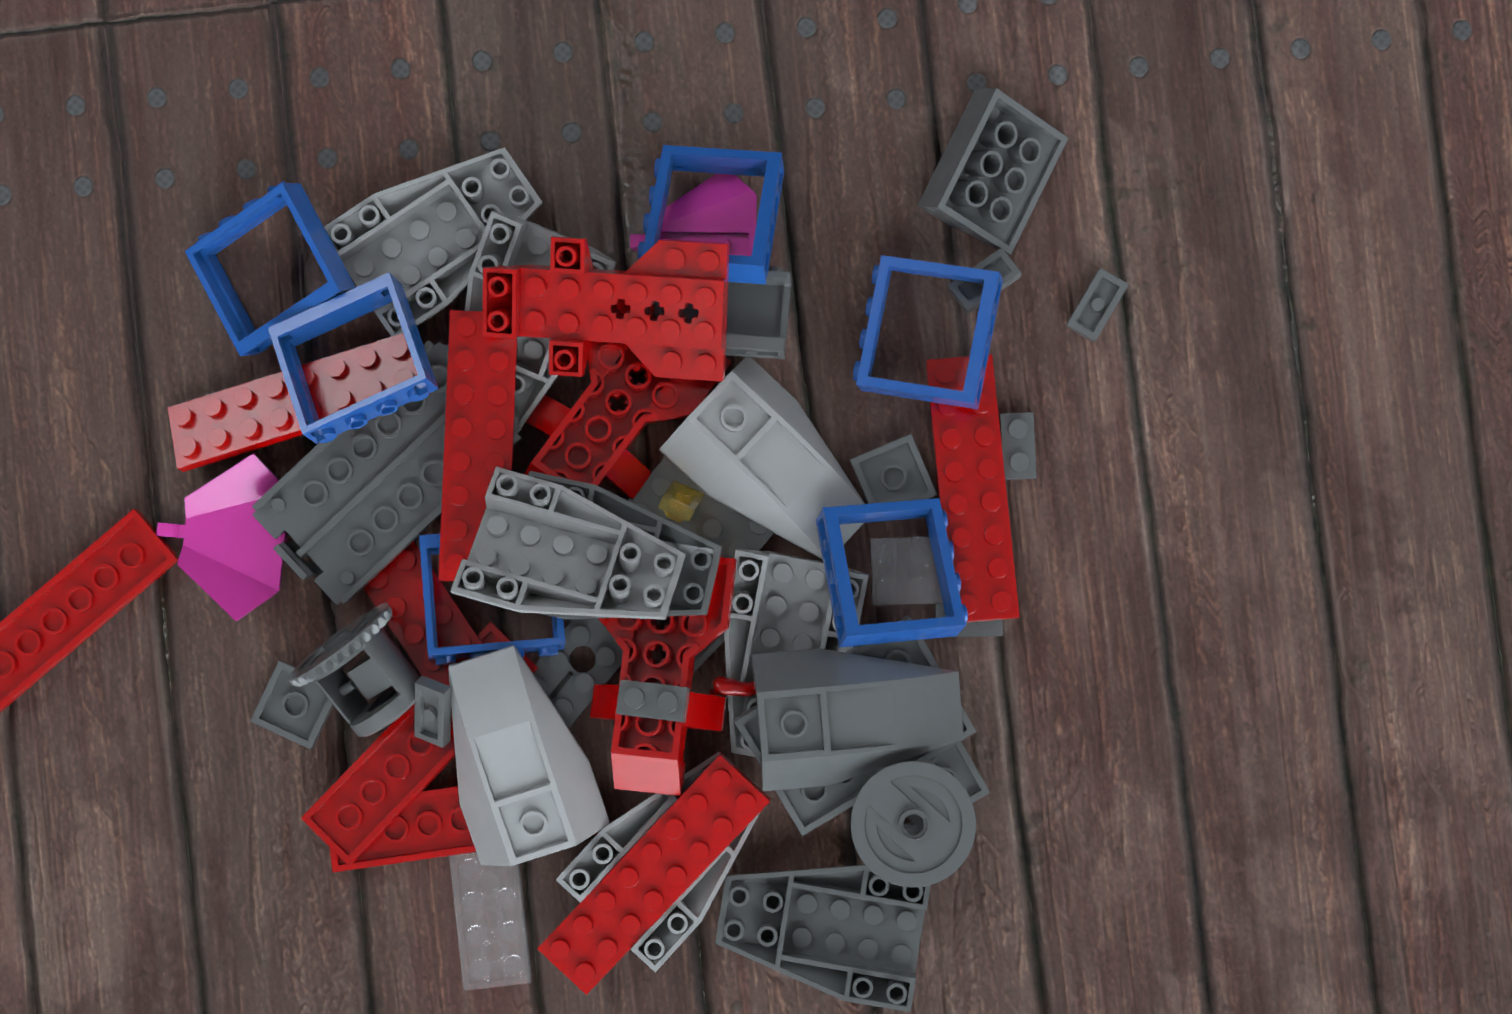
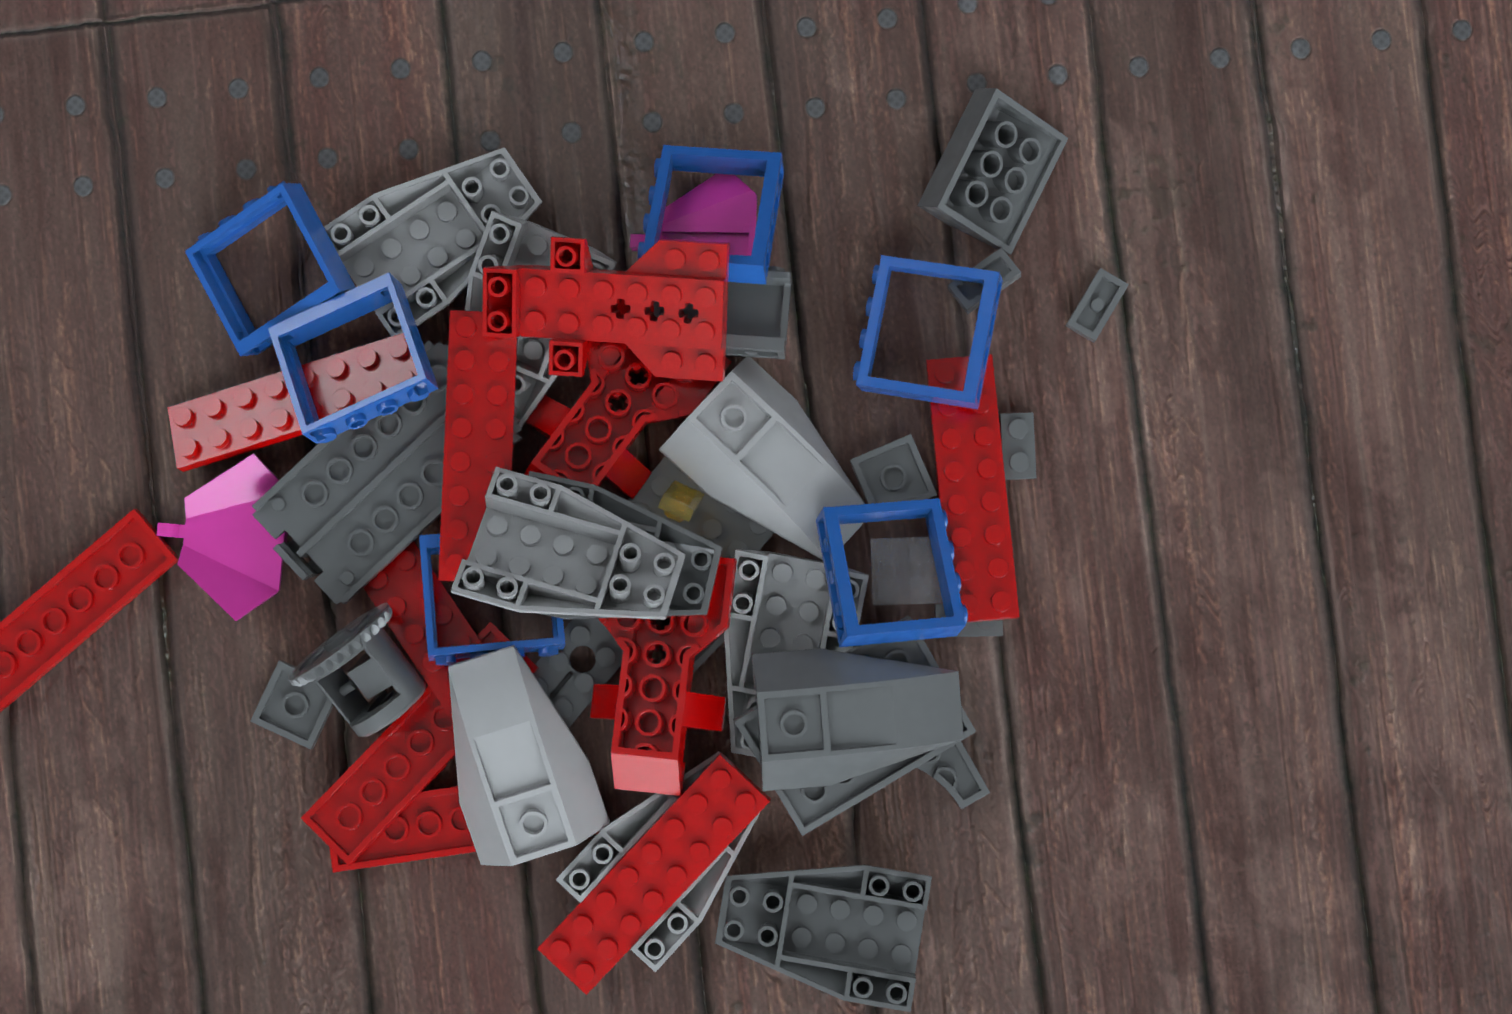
dark grey plate [414,675,451,748] -> none
clear plate [449,852,532,991] -> none
dark grey plate [616,679,690,723] -> none
red piece [709,676,756,697] -> none
dark grey piece [851,761,976,887] -> none

